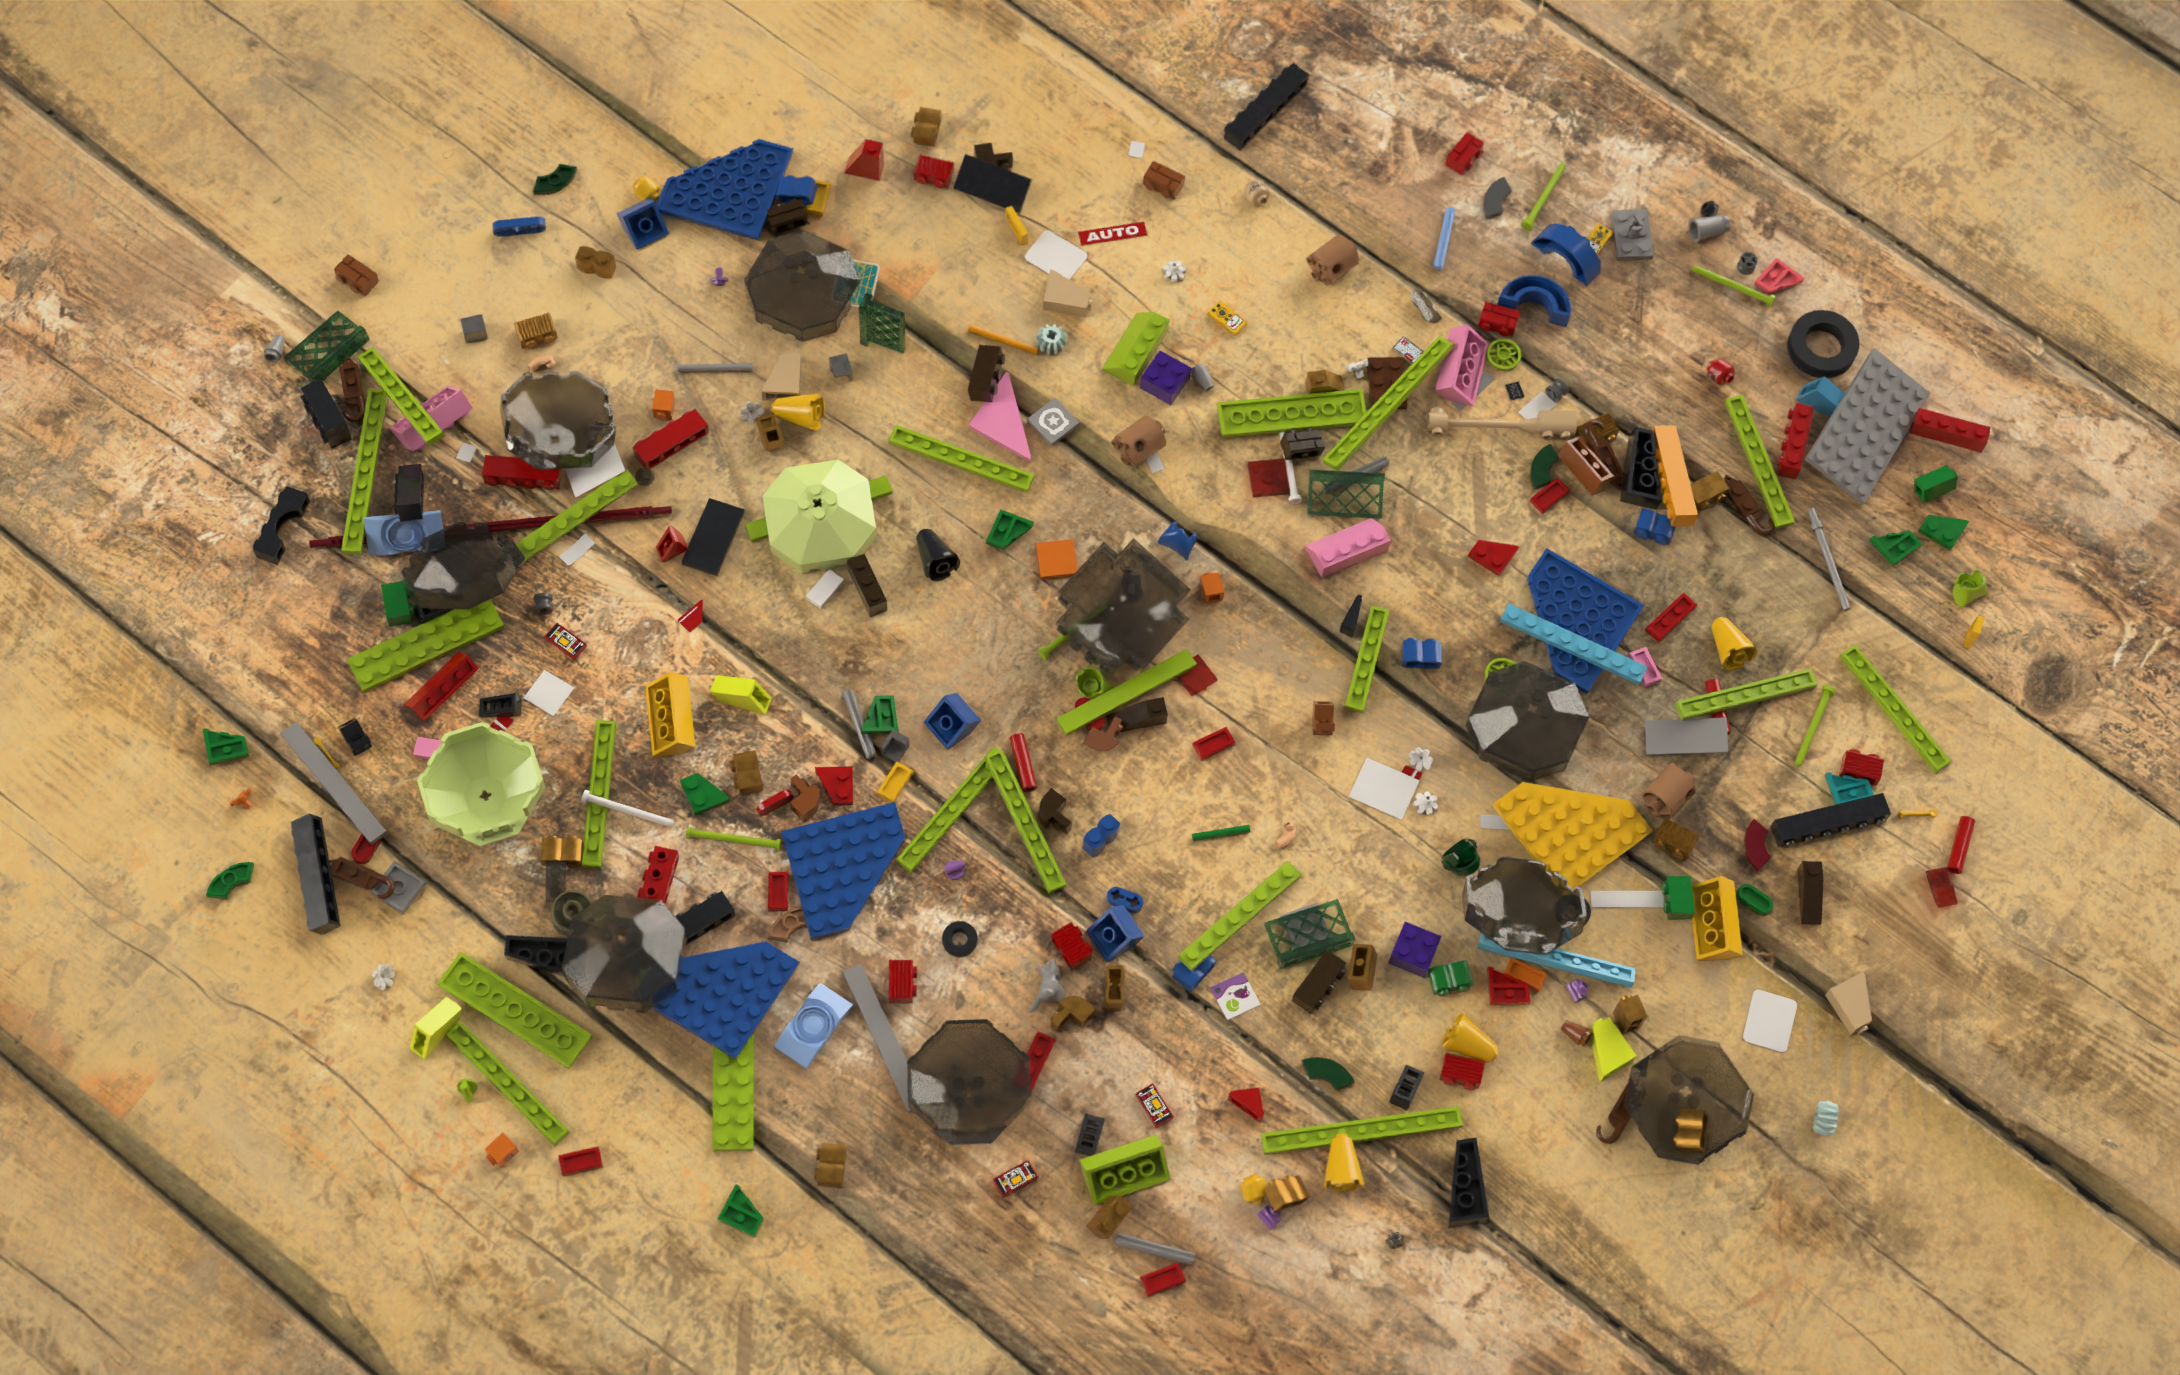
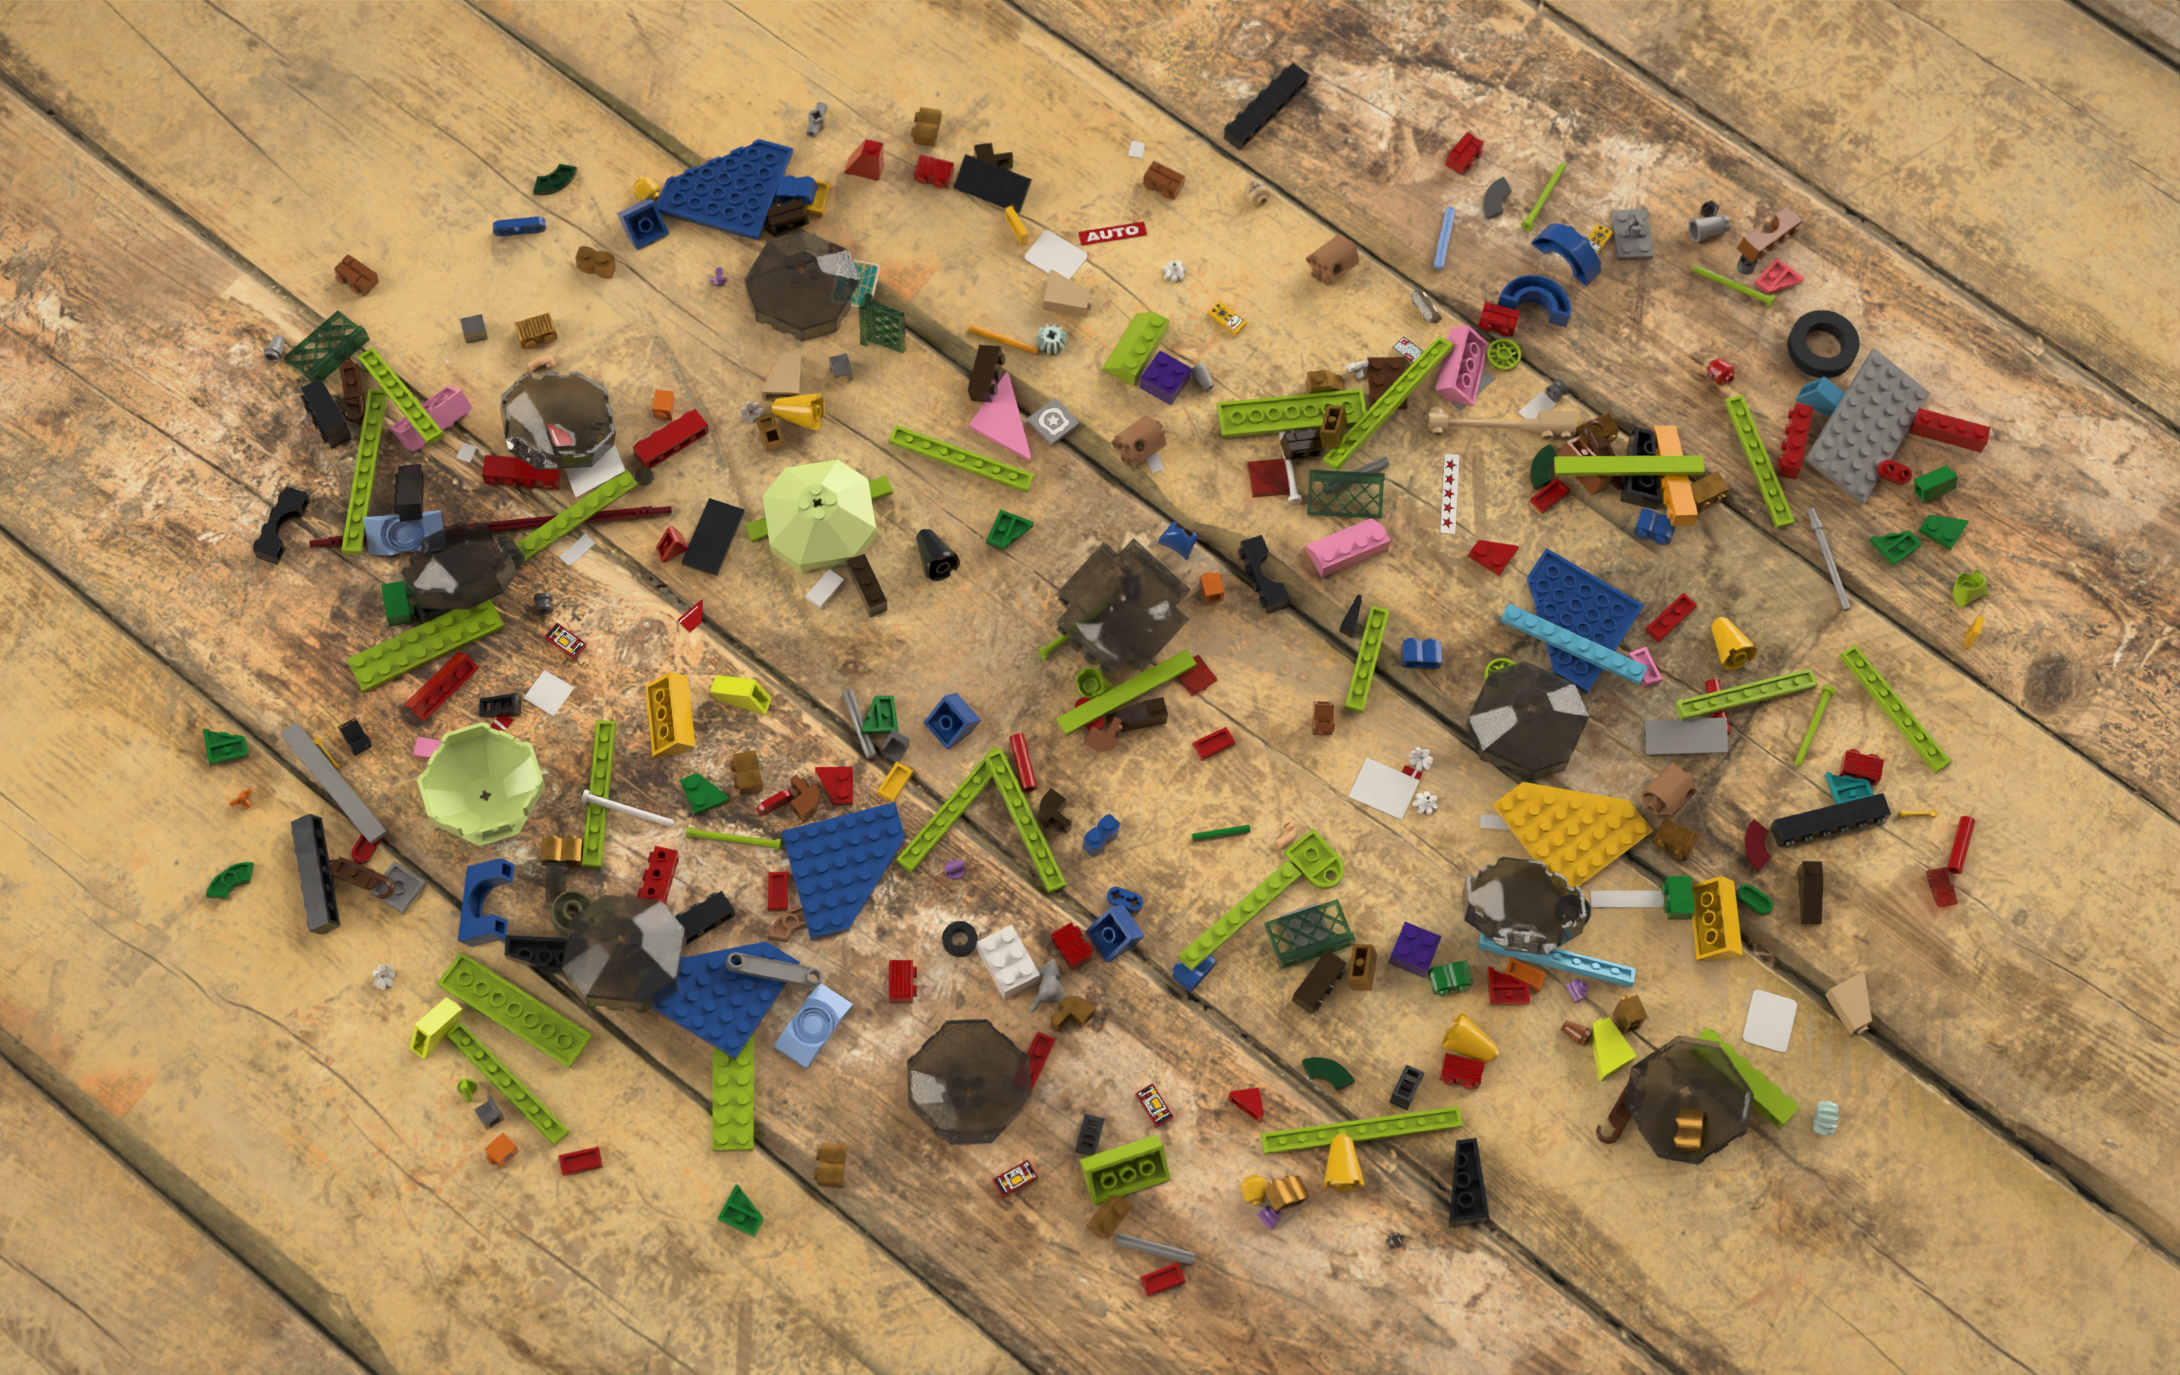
light grey bar [678,363,753,372] -> none
light grey tile [842,963,927,1113] -> none
orange tile [1036,539,1078,580] -> none
pearl gold brick [1104,965,1125,1011] -> none
sticker [1210,972,1261,1020] -> none
dark green helmet [1441,839,1481,877] -> none
black sticker [1505,381,1524,400] -> none
reddish brown plate [1724,475,1774,535] -> none
none -> blue arch [458,858,515,947]
none -> flat silver panel [475,1095,505,1130]
none -> sticker [546,423,573,446]
none -> light grey piece [726,952,823,988]
none -> light grey axle [806,102,828,138]
none -> white brick [977,925,1040,1000]
none -> black arch [1238,535,1290,614]
none -> lime tile [1284,828,1344,889]
none -> pearl gold brick [1319,405,1347,449]
none -> white sticker [1440,454,1460,534]
none -> lime tile [1554,455,1705,476]
none -> lime brick [1688,1027,1799,1130]
none -> arch [1737,206,1802,263]
none -> red plate [1877,459,1912,485]

